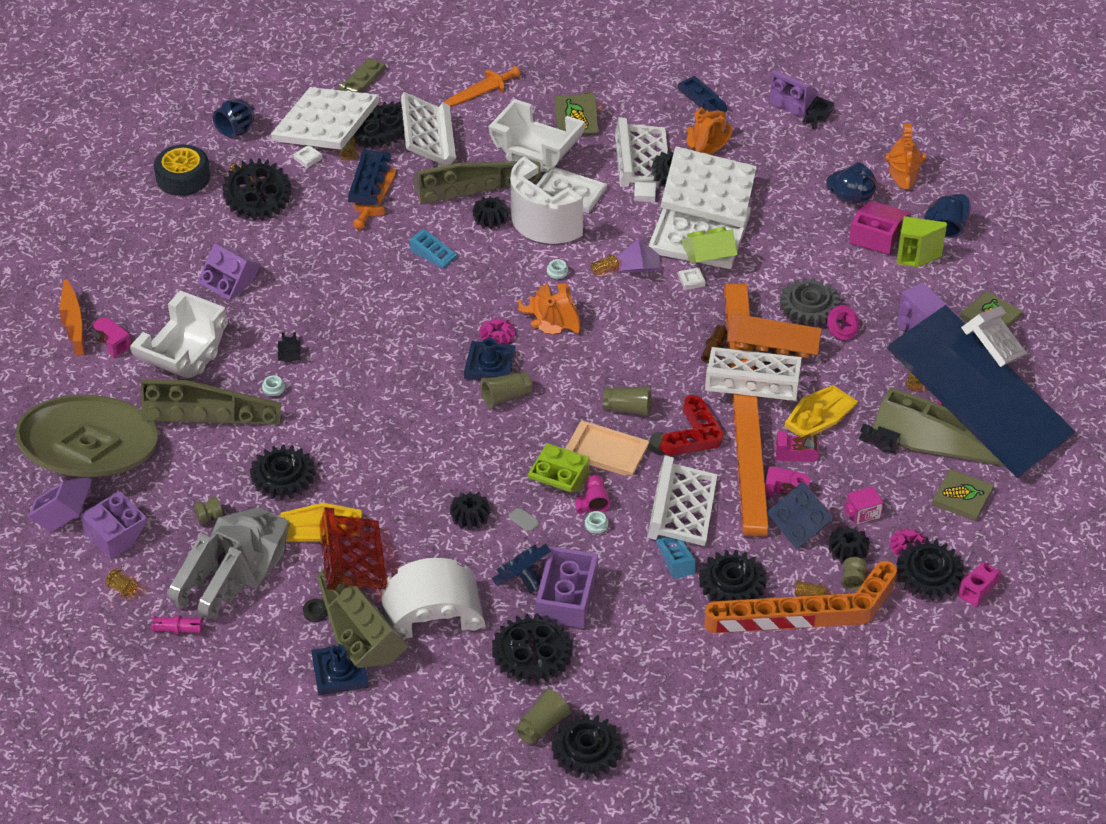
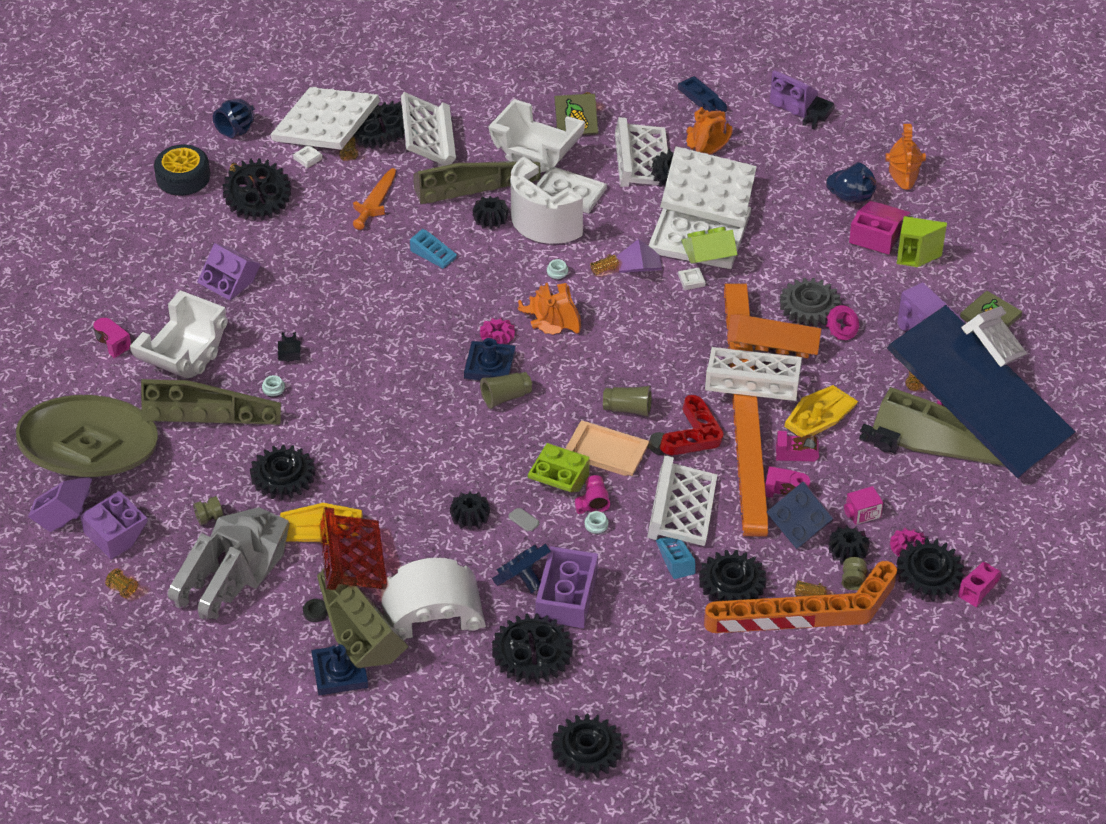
orange slope [59,279,85,356] -> none
dark pink pin [151,615,204,635] -> none
olive plate [339,58,385,93] -> none
dark blue hinge [348,149,392,205] -> none
orange sword [443,66,521,107] -> none
olive plant [514,689,571,745] -> none
white tile [634,182,656,202] -> none
reddish brown axle [701,324,727,363] -> none
dark blue helmet [924,194,971,237] -> none
olive tile [932,469,994,522] -> none

